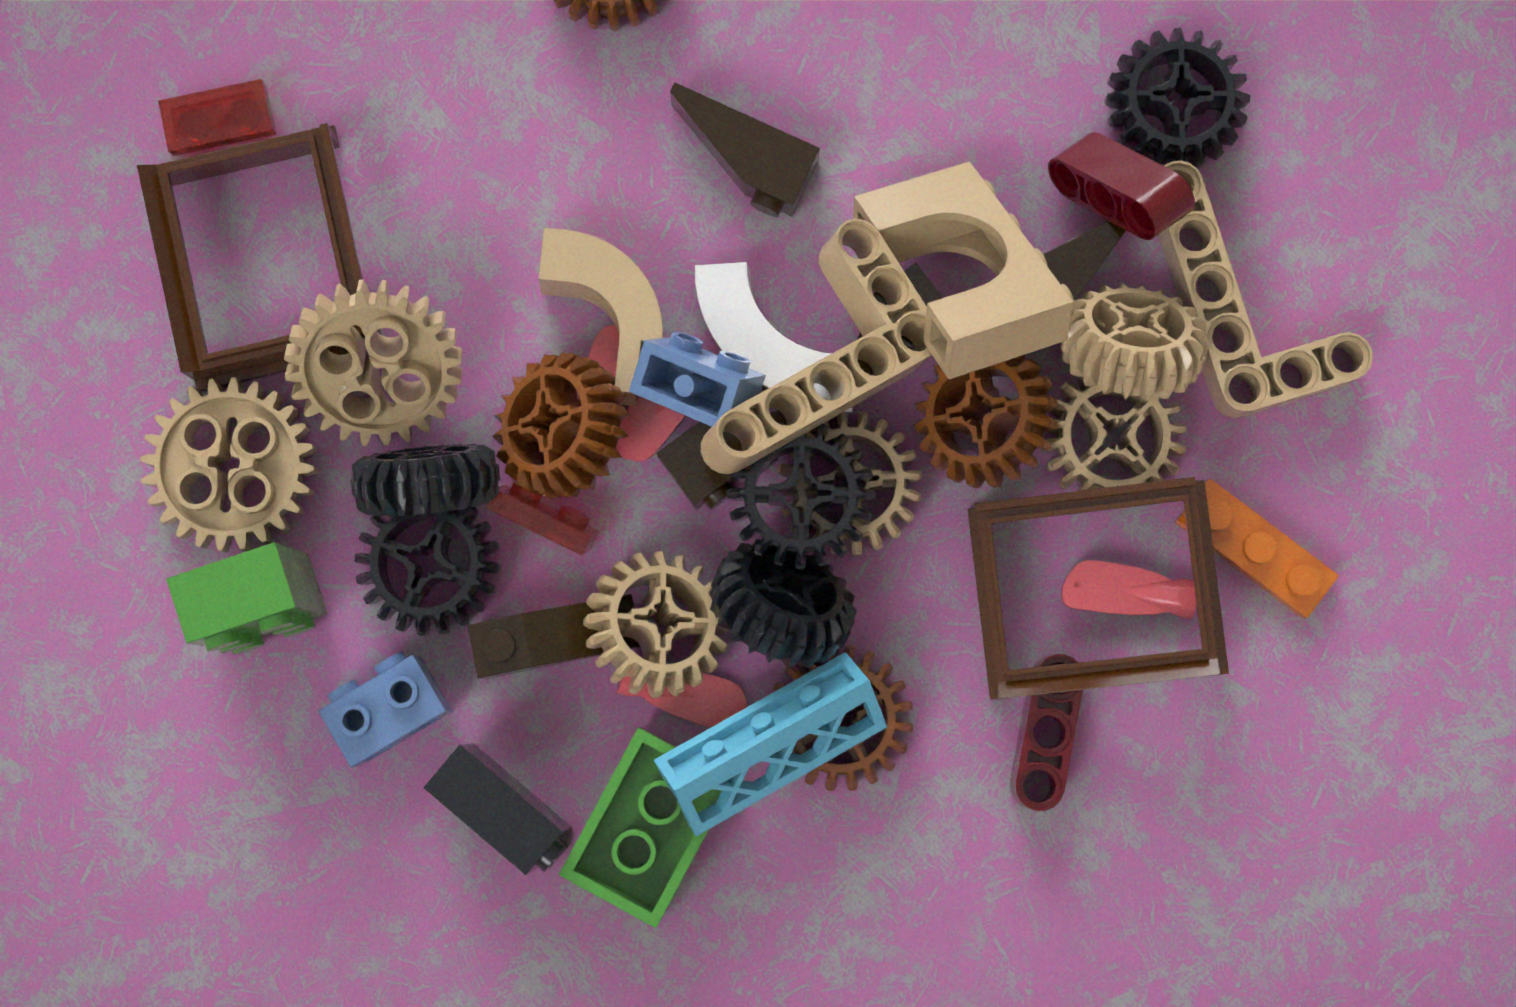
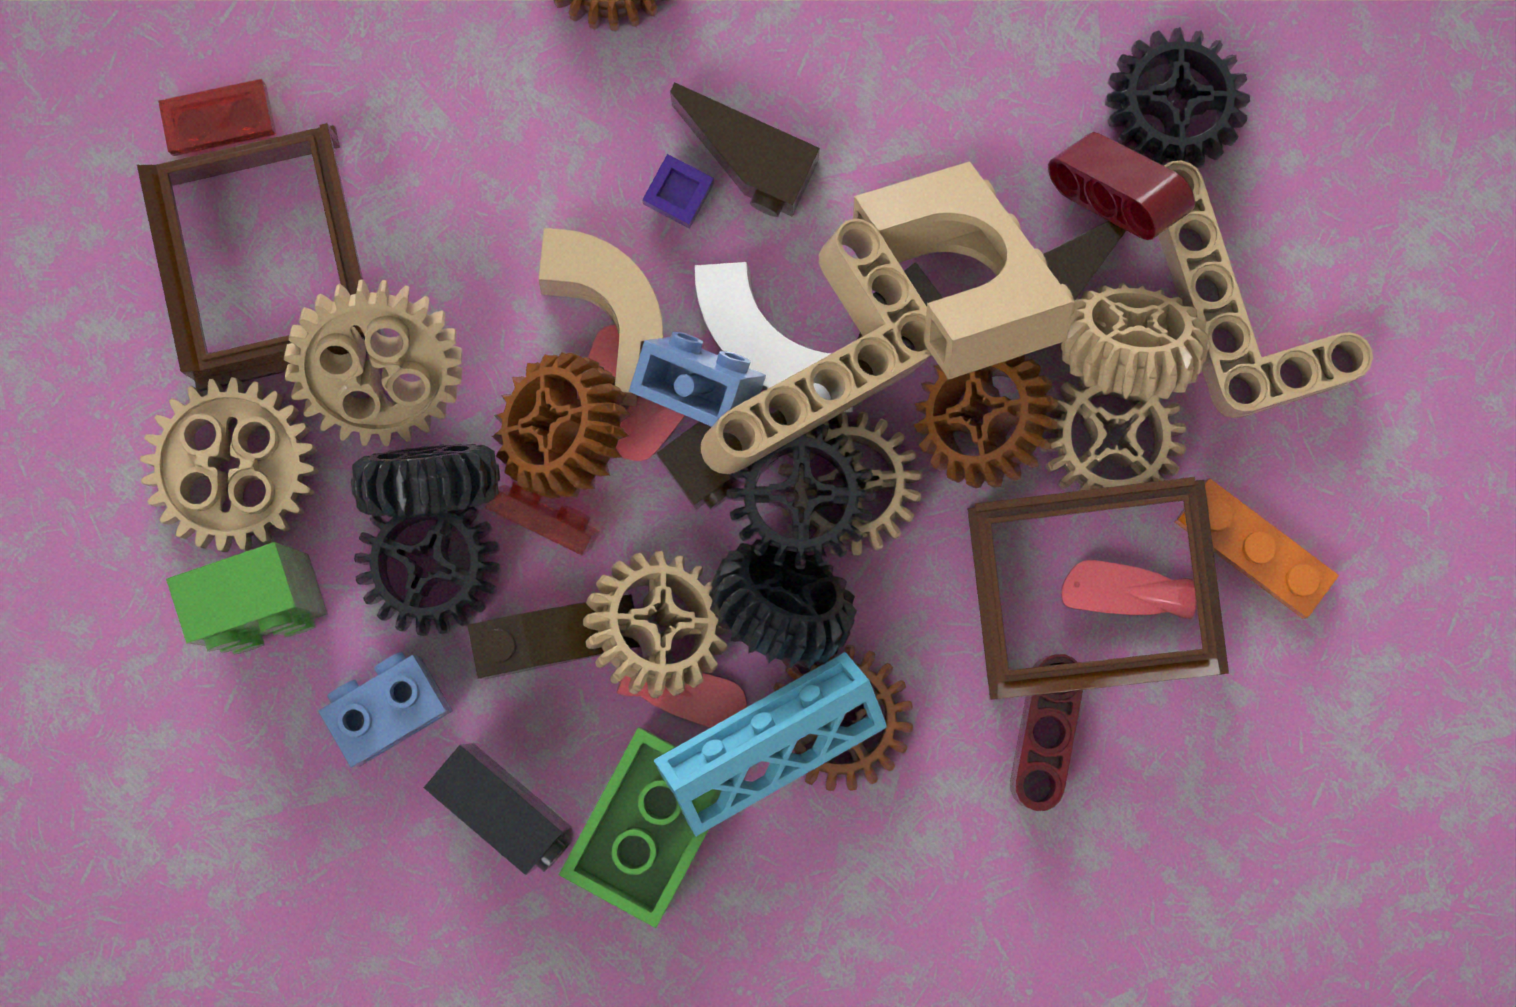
none -> dark purple plate [642,154,714,229]

